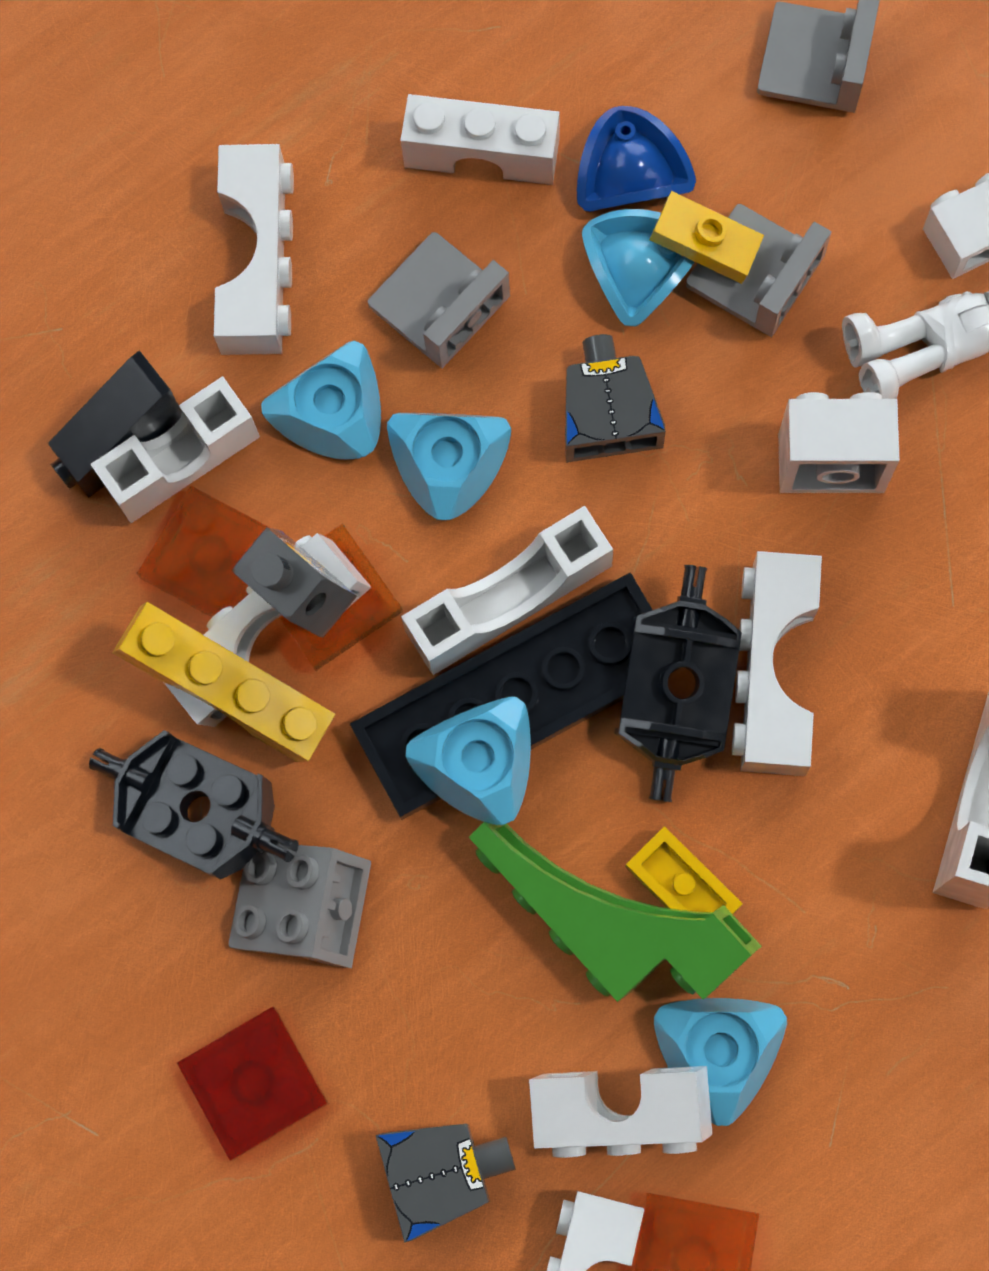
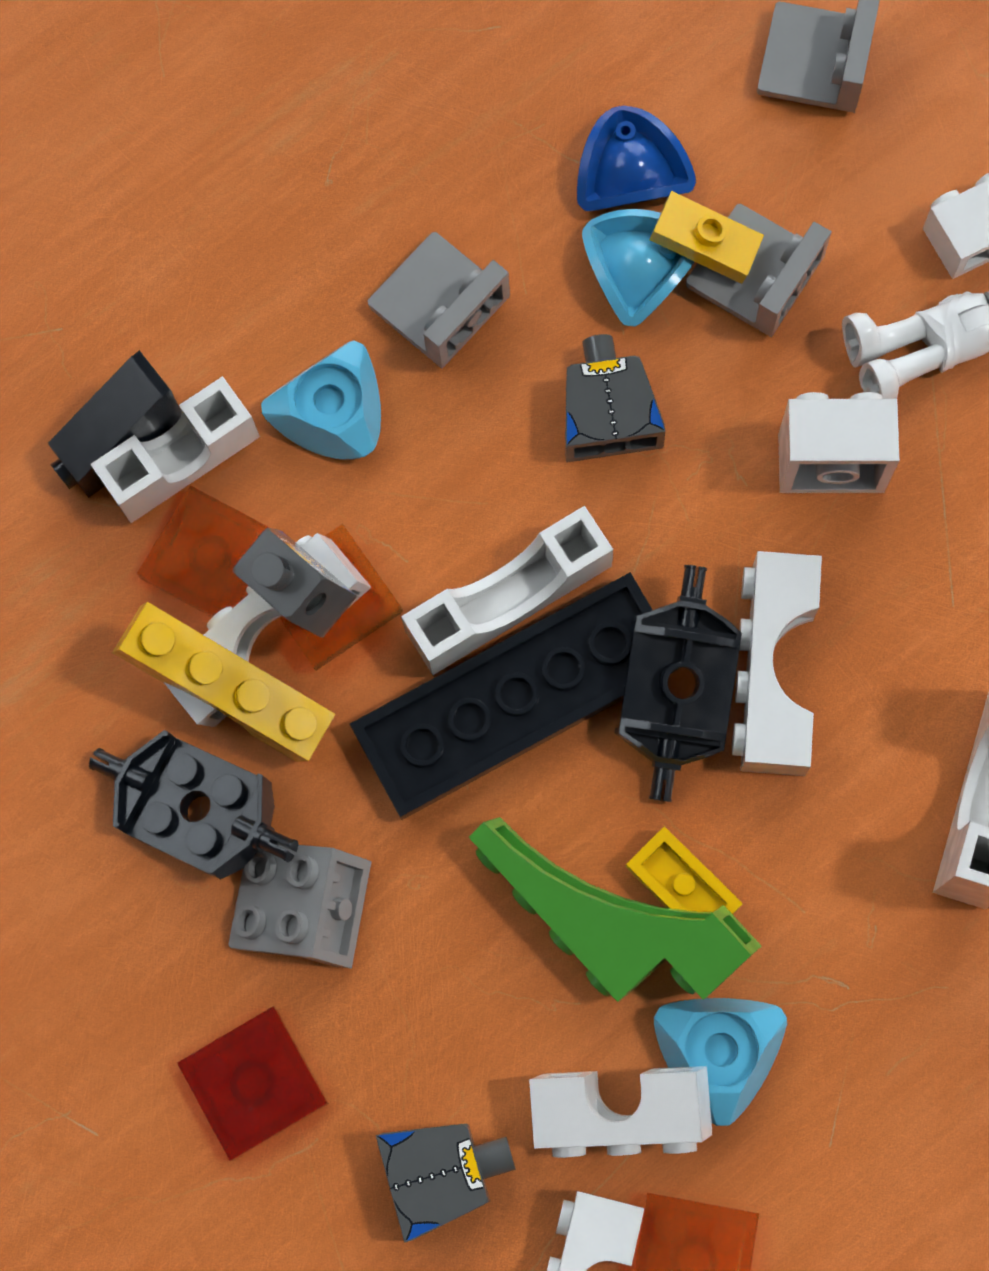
white arch [214,144,294,355] -> none
medium azure hat [387,413,511,520] -> none
white arch [400,94,560,185] -> none
medium azure hat [406,697,531,825] -> none

